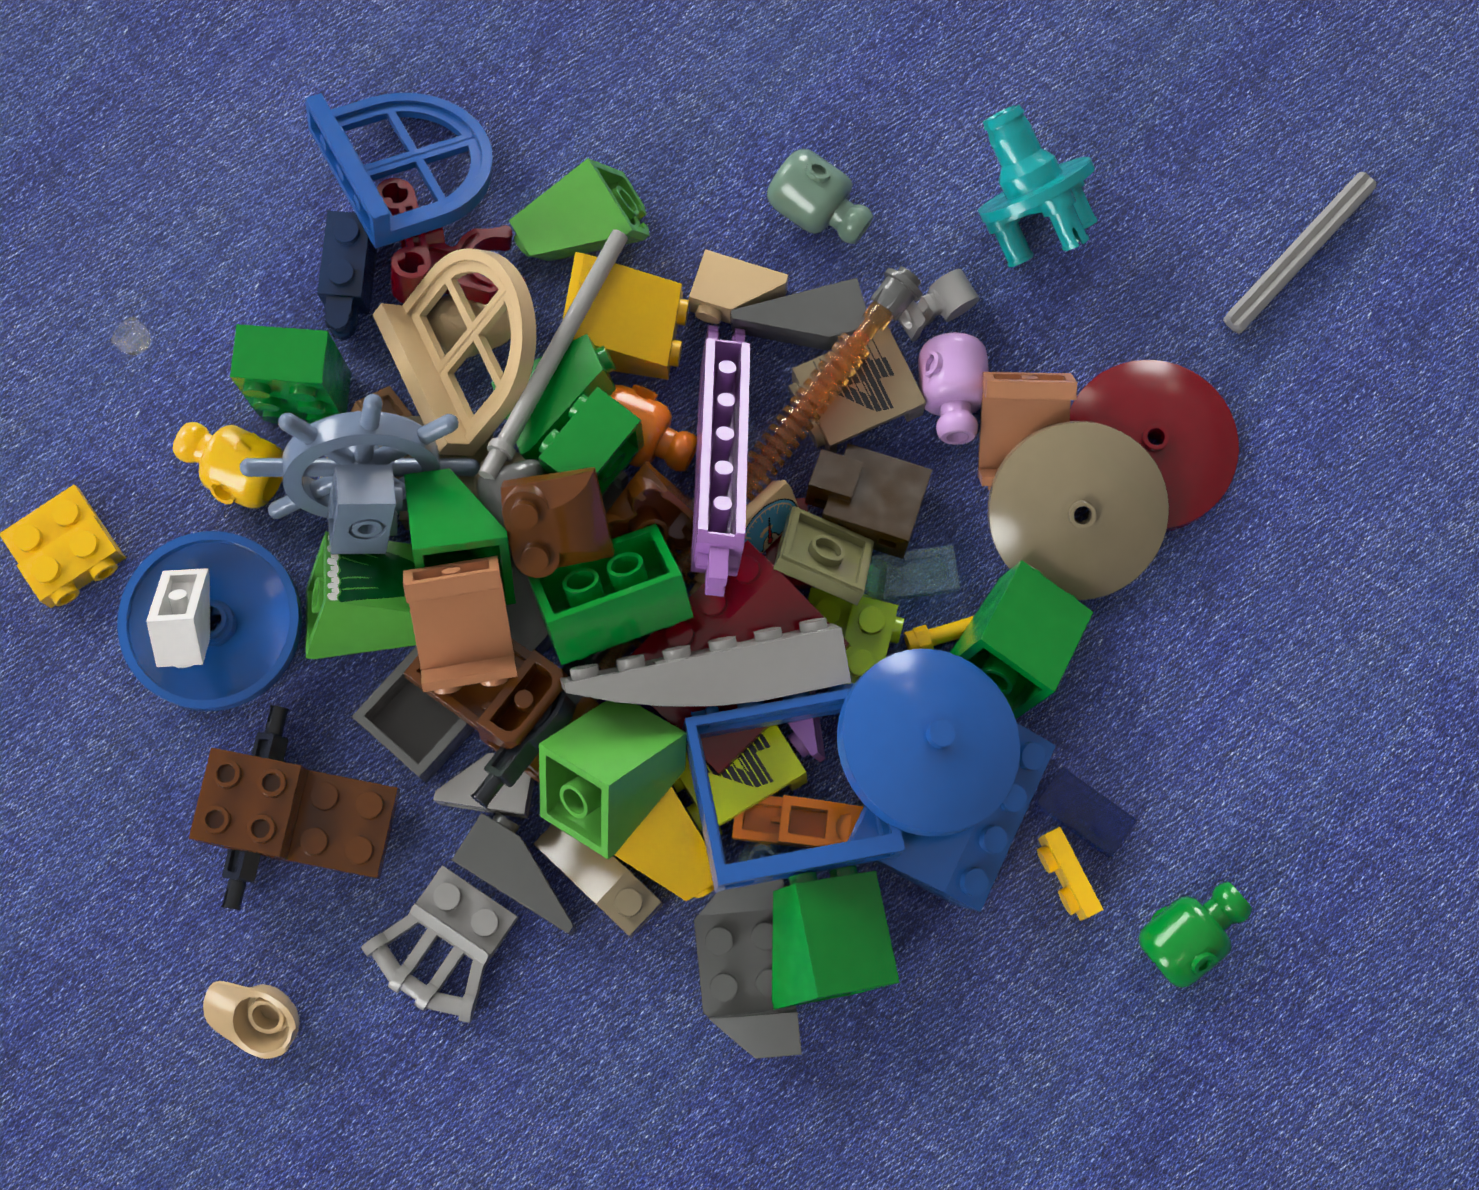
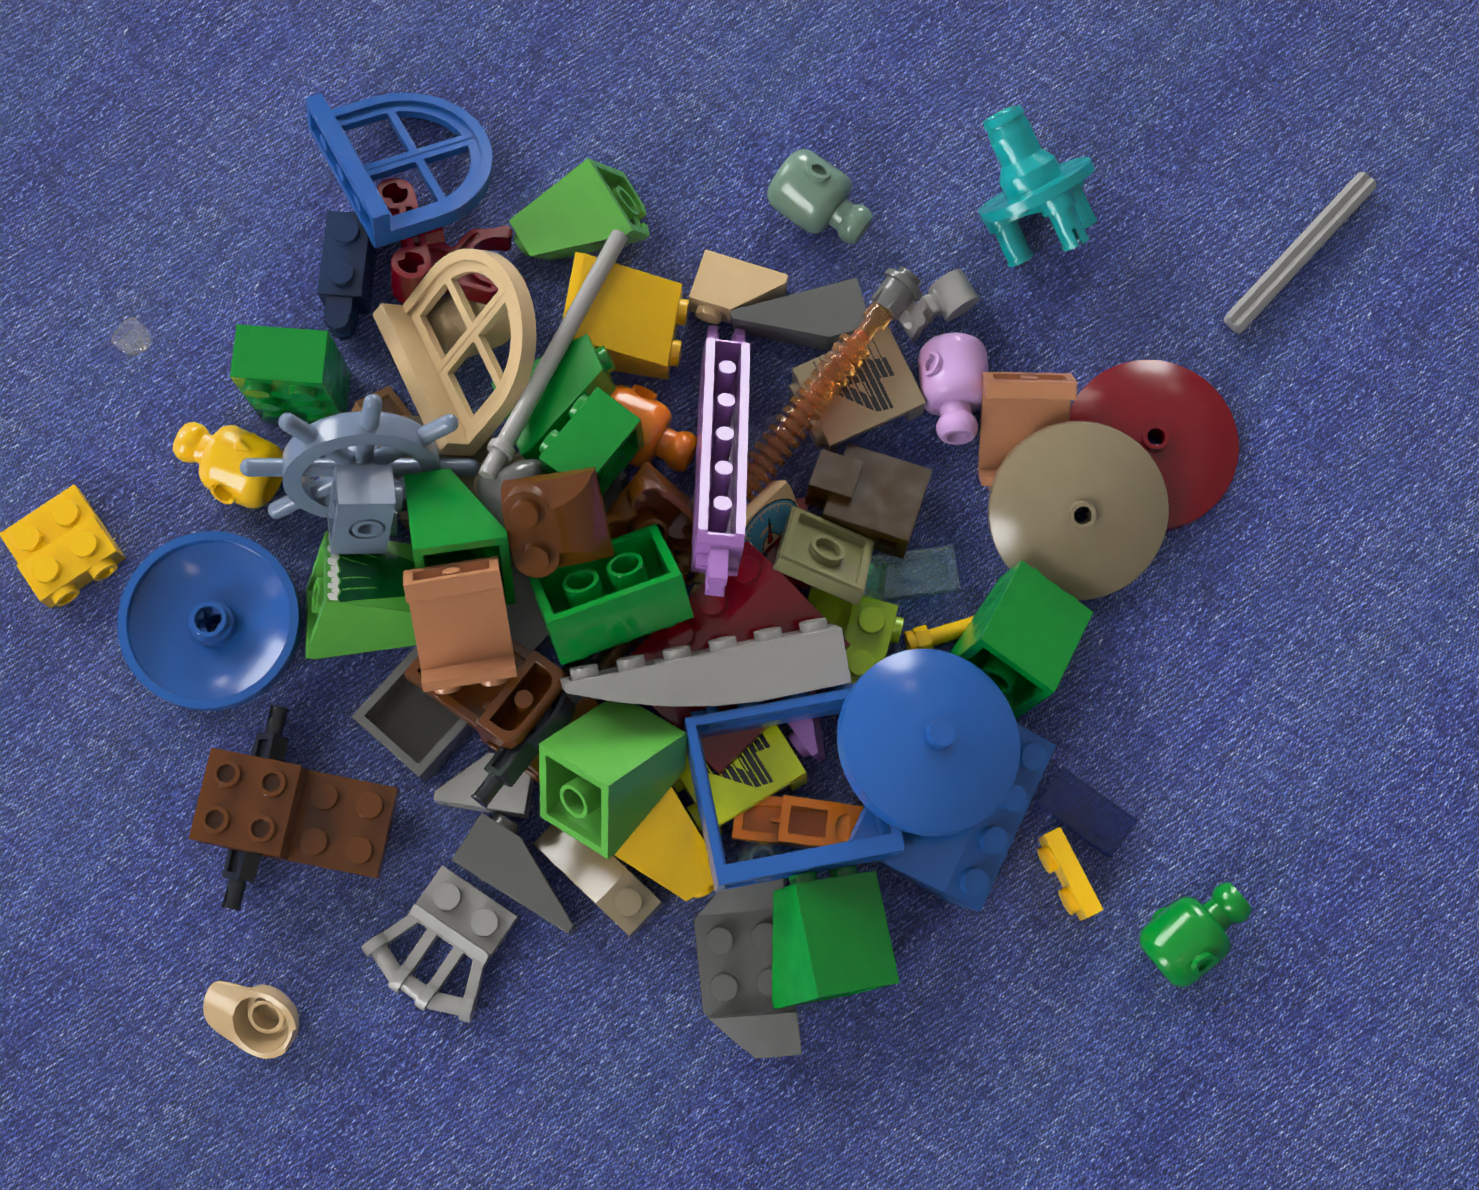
white slope [146,568,210,668] -> none

